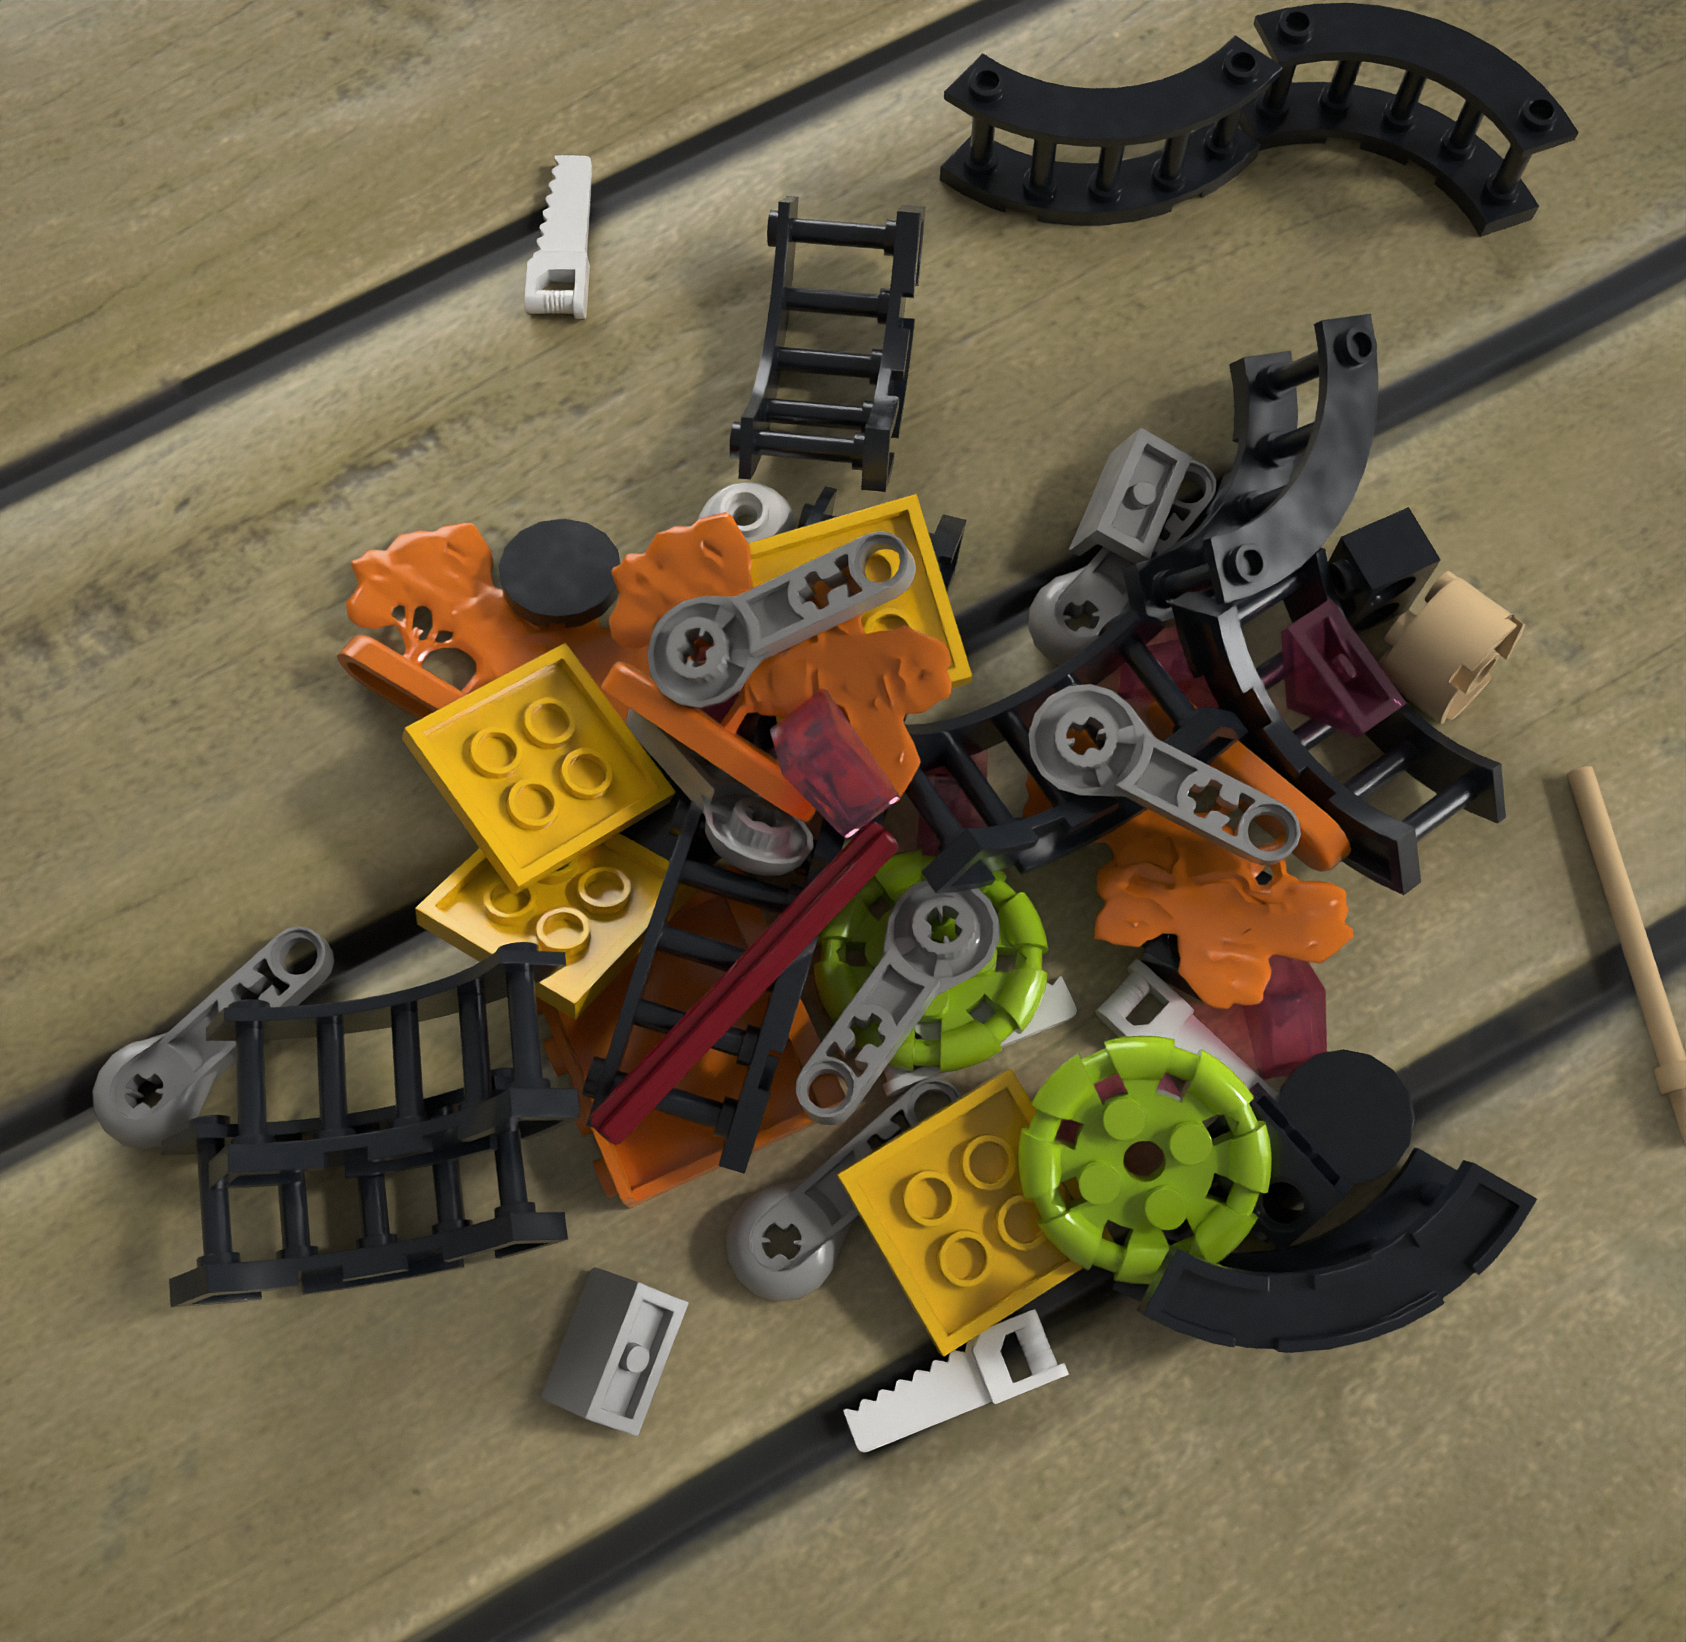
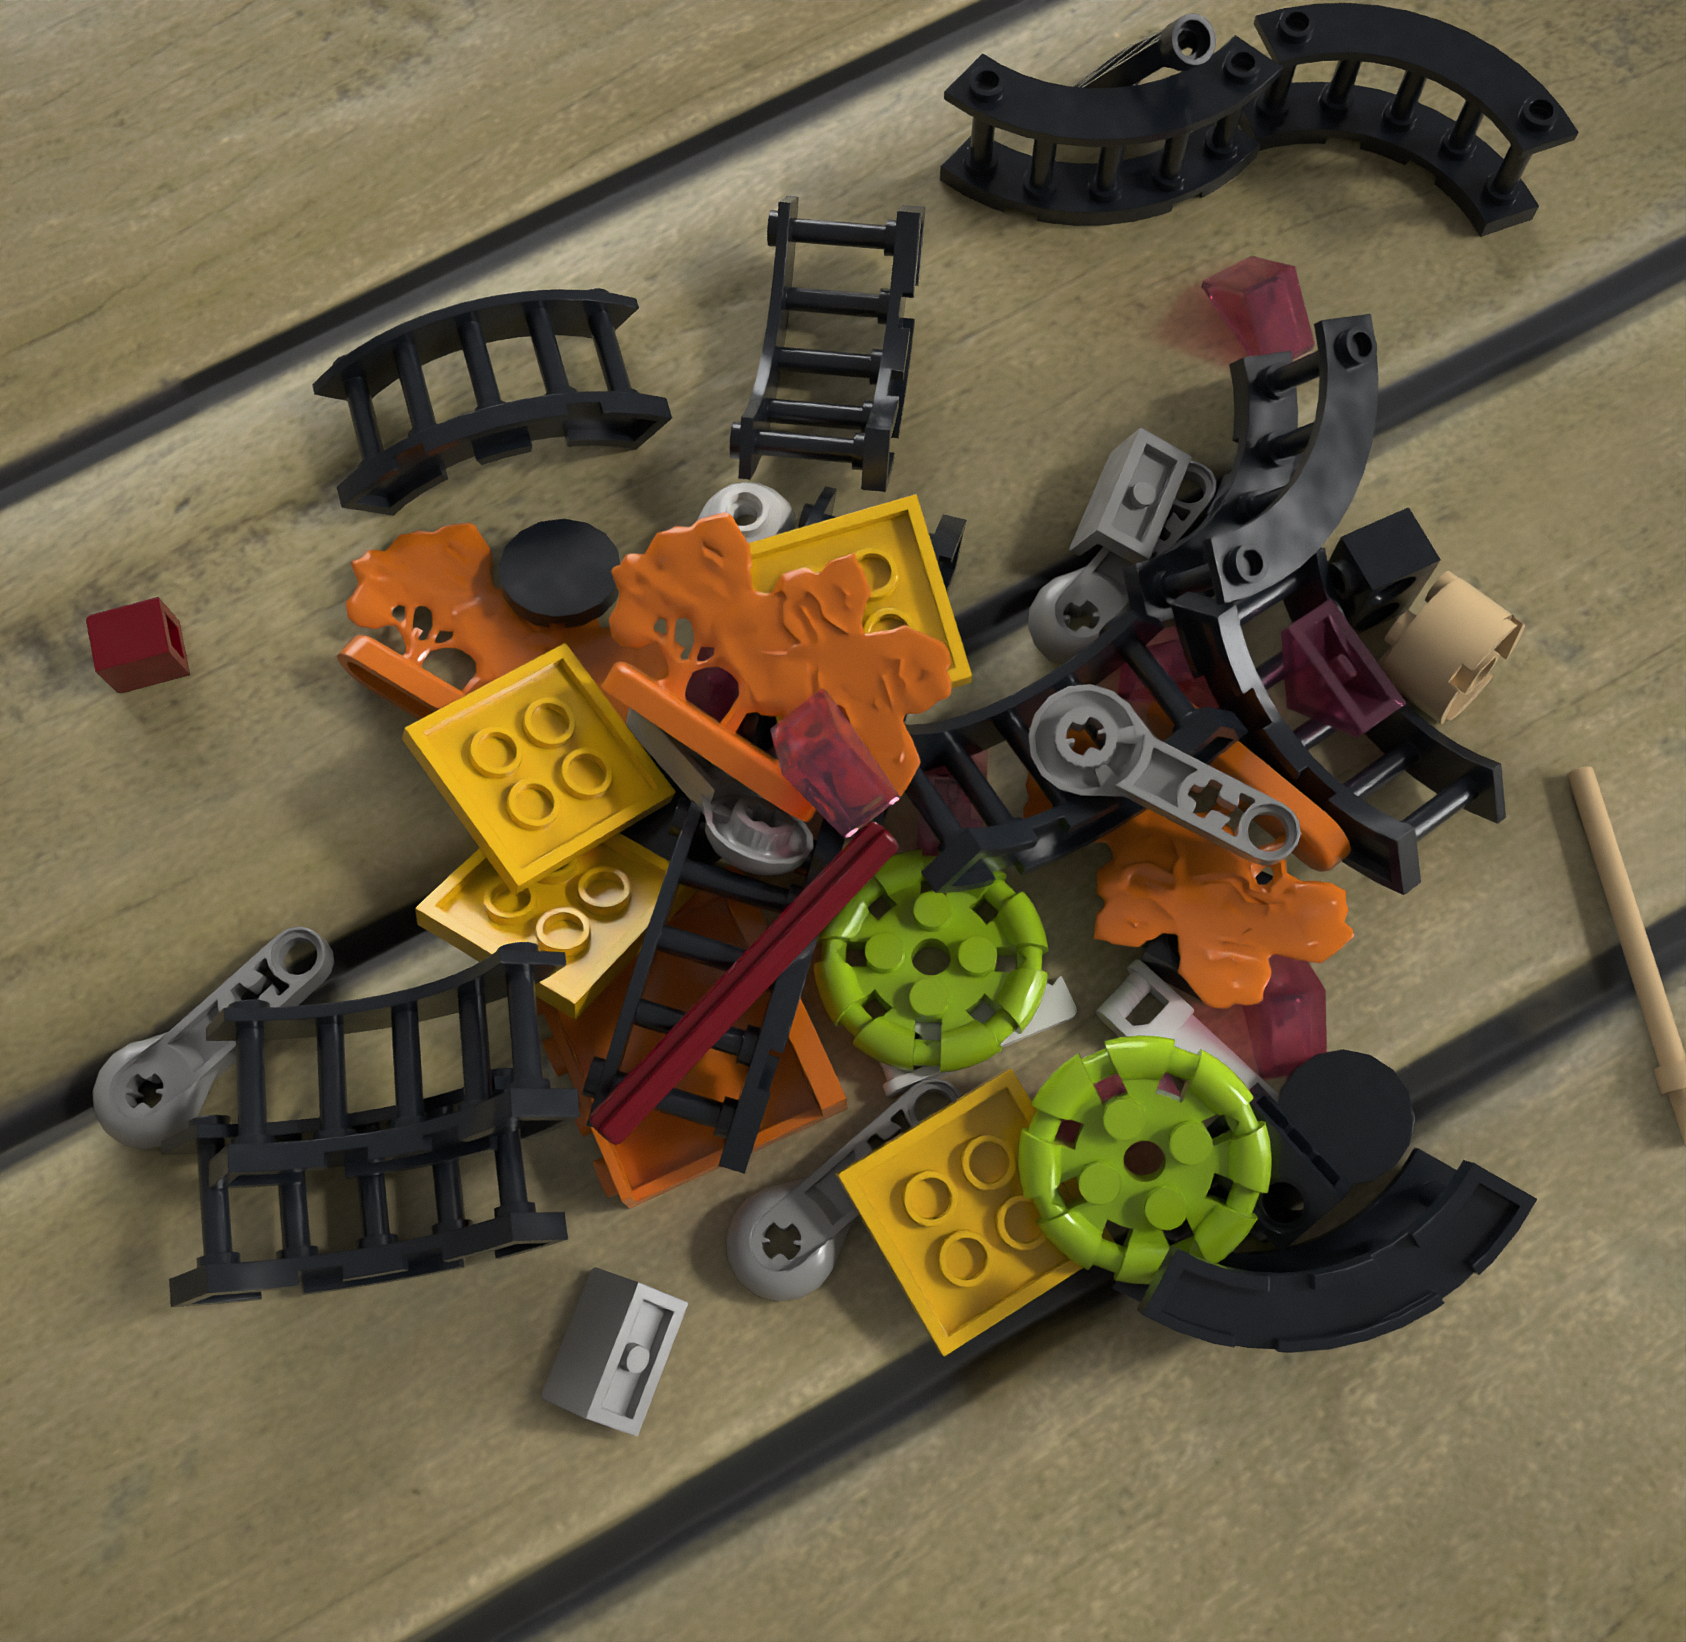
white piece [525,155,592,319] -> none
light grey beam [647,531,916,708] -> none
light grey beam [796,880,999,1125] -> none
white piece [843,1309,1069,1452] -> none
none -> dark red panel [86,597,190,693]
none -> black fence [312,288,672,516]
none -> black plate [1073,13,1216,88]
none -> clear pink slope [1201,256,1315,360]

